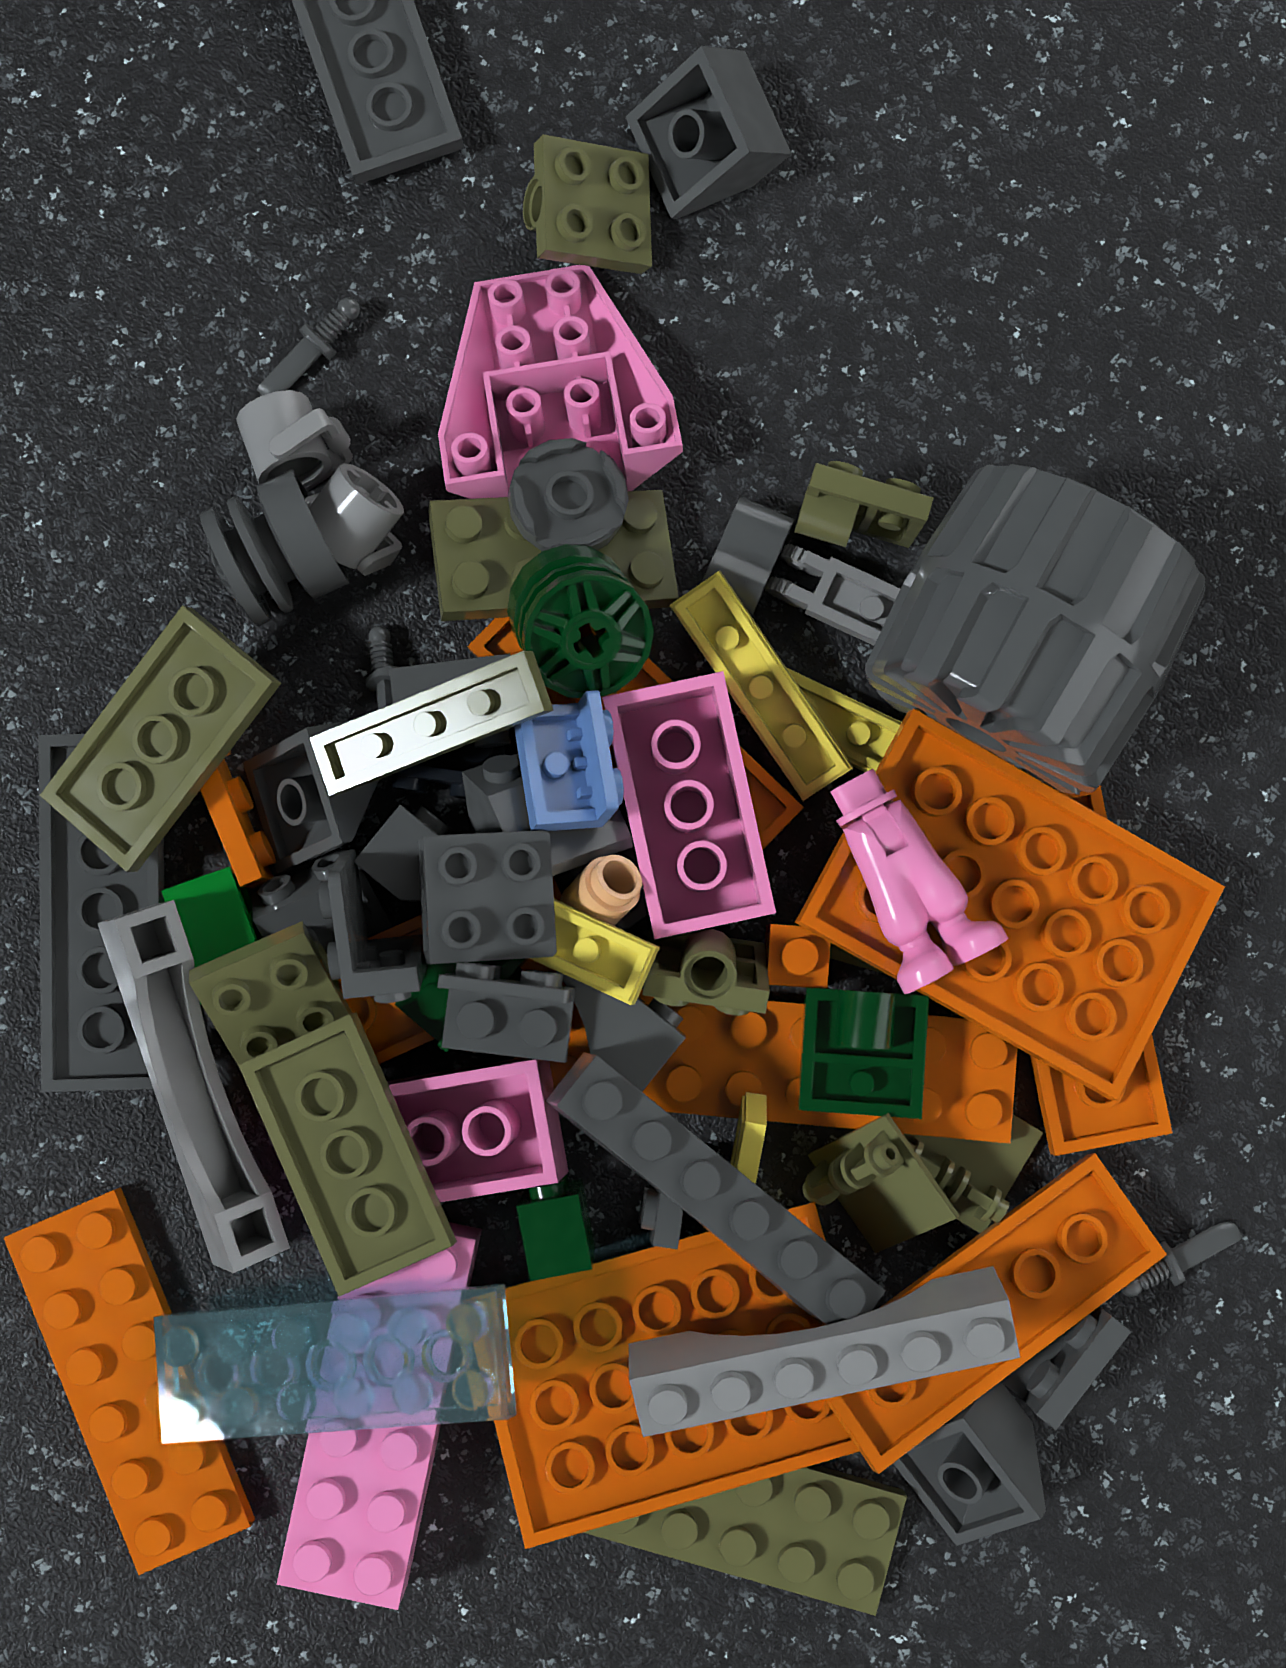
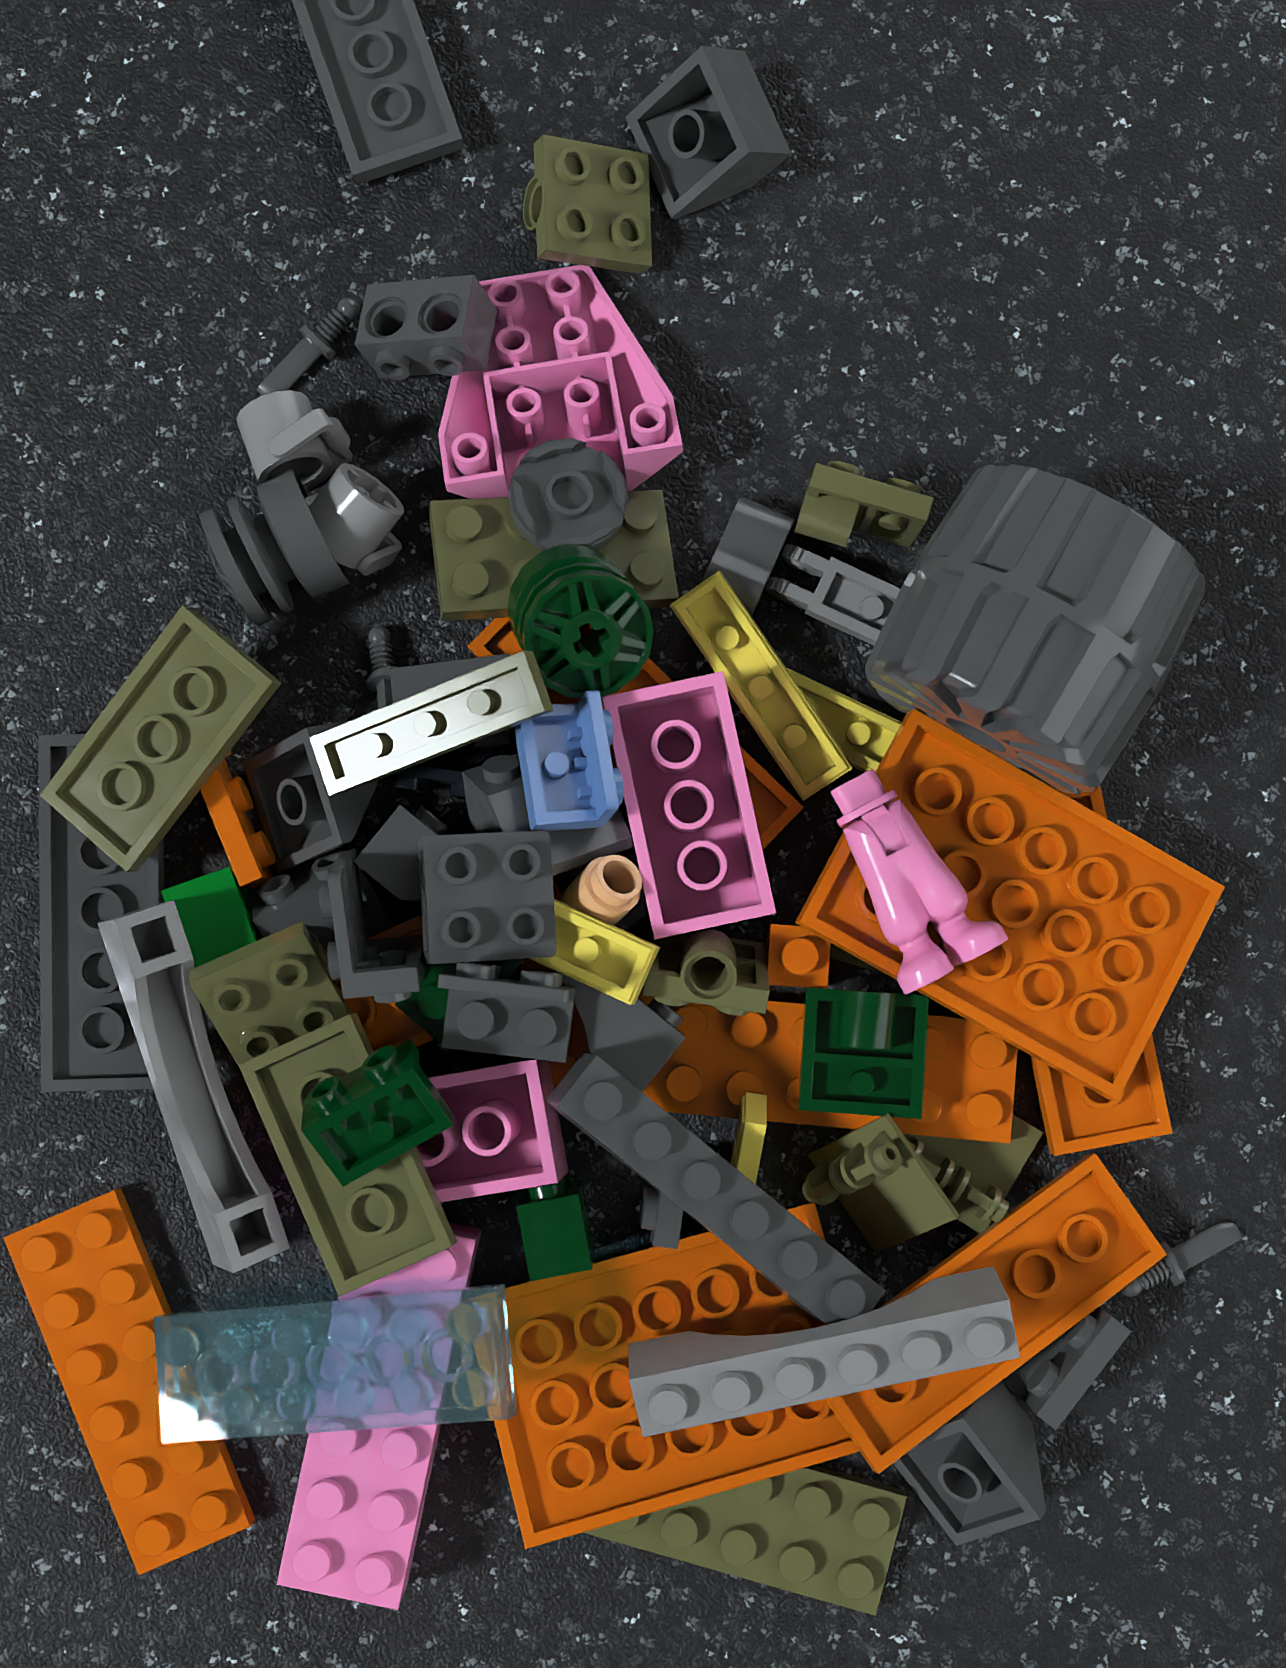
none -> dark green bracket [301,1039,453,1187]
none -> dark grey brick [355,275,497,380]

